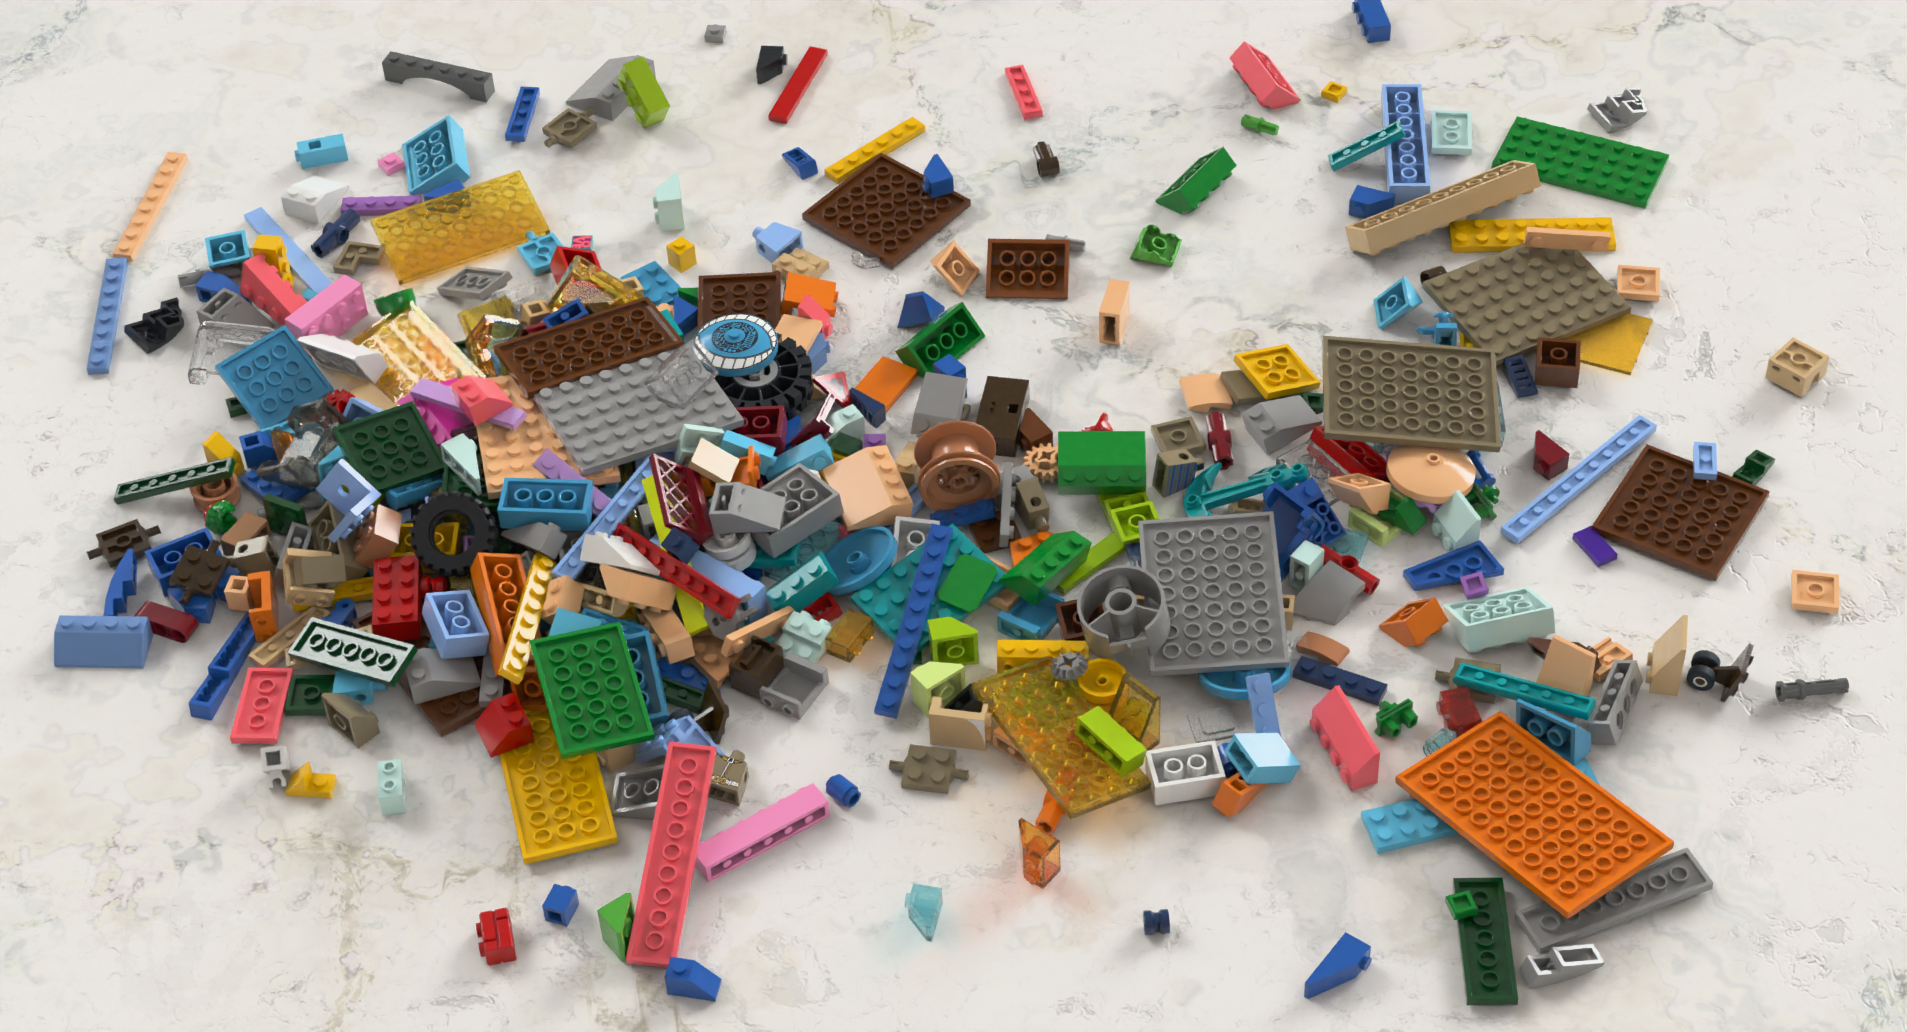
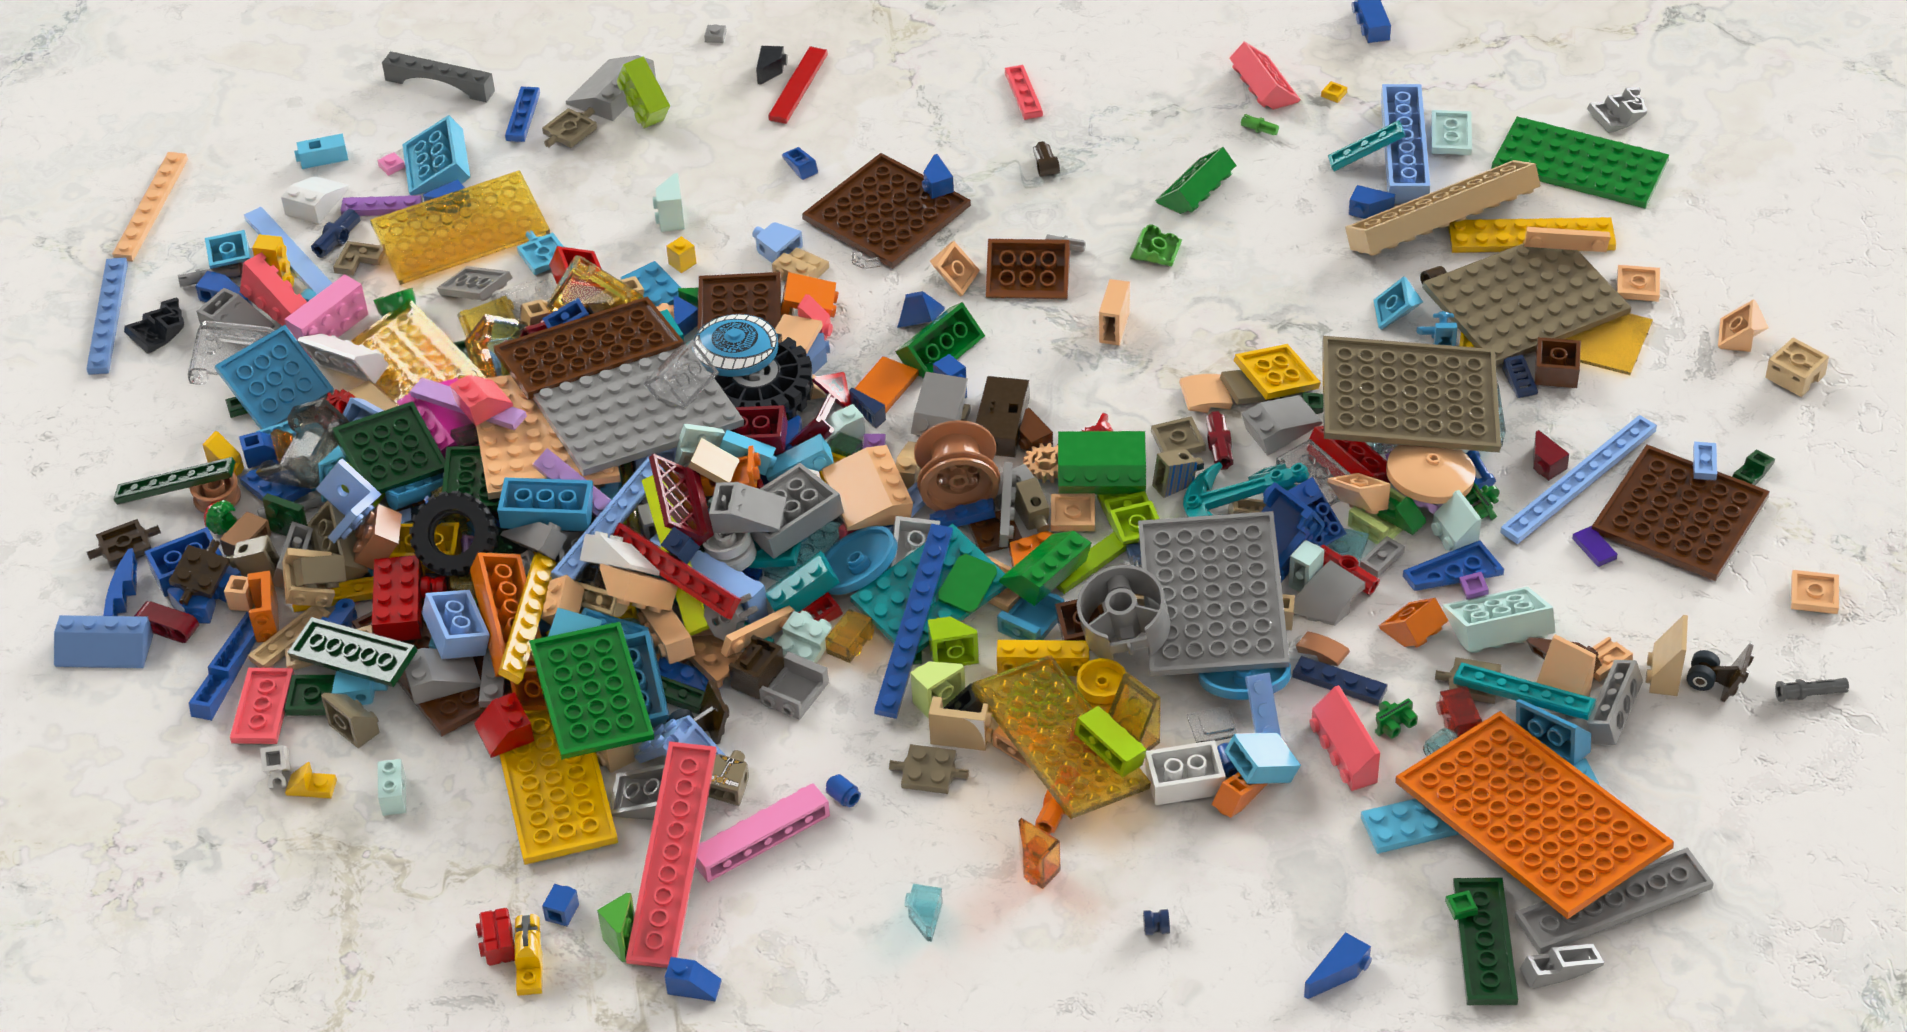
light aqua slope [441,433,482,495] -> none
tile [571,235,593,251] -> none
yellow plate [824,117,926,184] -> none
light grey gear [1050,651,1088,681] -> none
none -> yellow plate [515,914,543,996]
none -> light nougat plate [1051,493,1095,531]
none -> light grey plate [1360,536,1405,578]
none -> light nougat slope [1718,299,1769,352]

